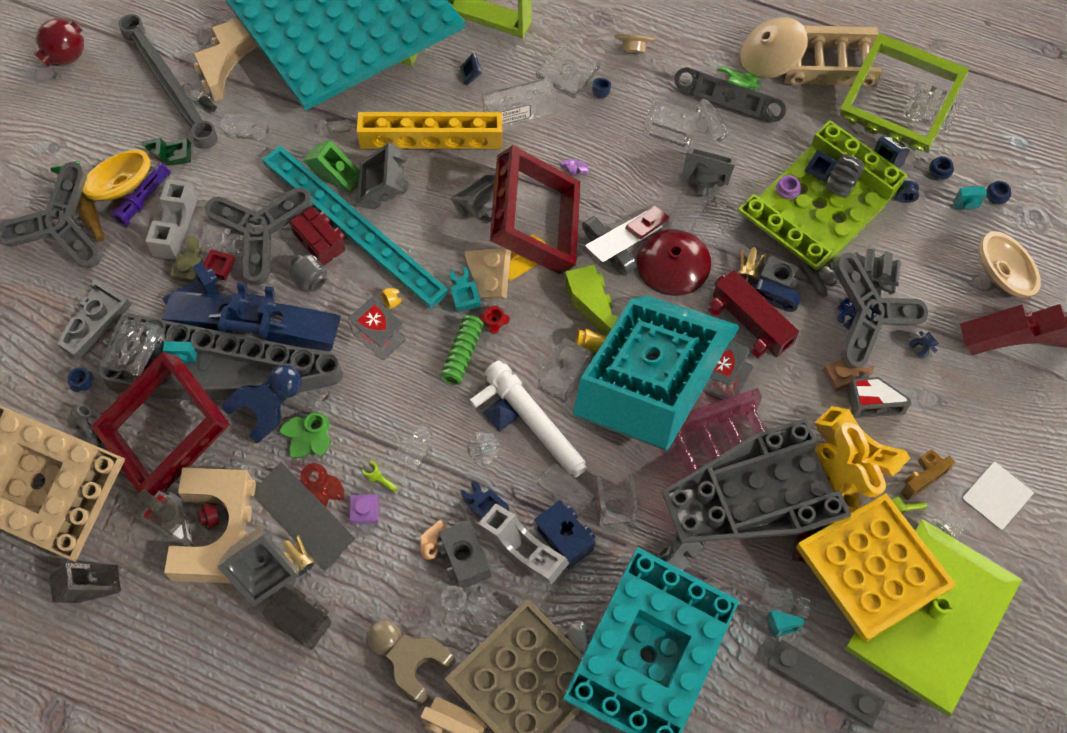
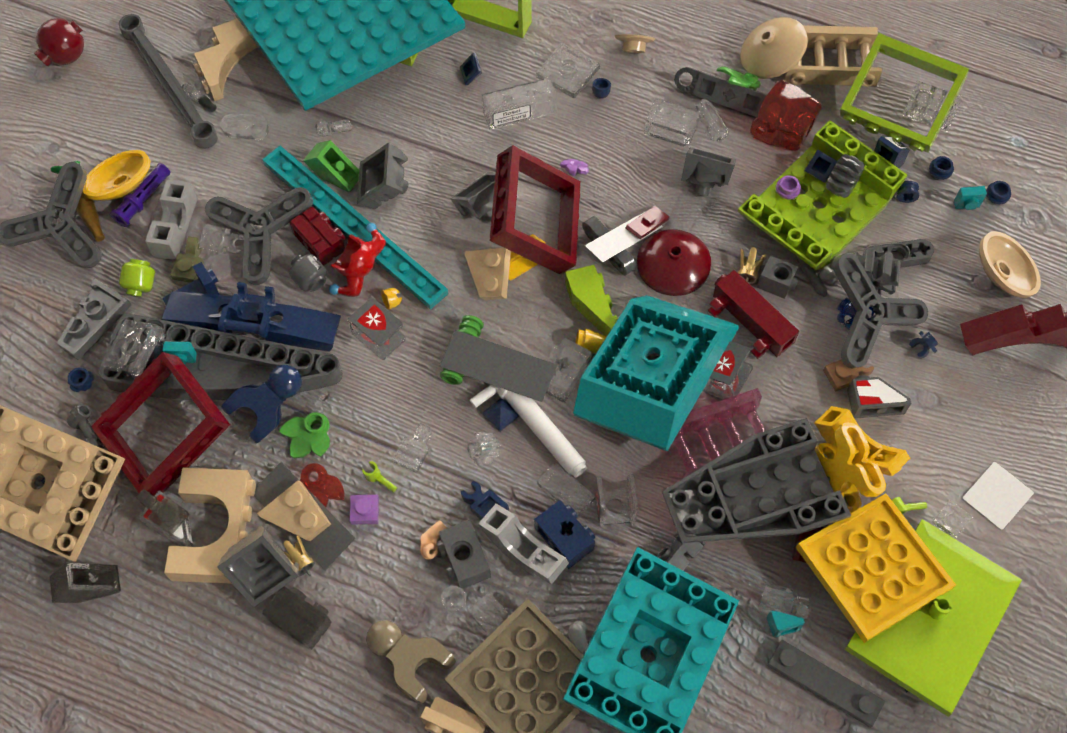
dark green slope [142,137,191,166] -> none
dark red plate [197,503,219,530] -> none
dark red plate [203,249,236,281] -> none
yellow brick [357,112,503,149] -> none
teal plate [450,267,481,313] -> none
red plate [479,306,510,334] -> none
dark blue beam [753,279,801,312] -> none
pearl gold hinge [901,449,956,501] -> none
none -> lime head [119,259,155,297]
none -> tan wing [257,481,331,541]
none -> red piece [329,223,386,297]
none -> dark grey sticker [440,330,557,402]
none -> clear red piece [750,80,822,151]
none -> dark grey beam [863,239,934,268]

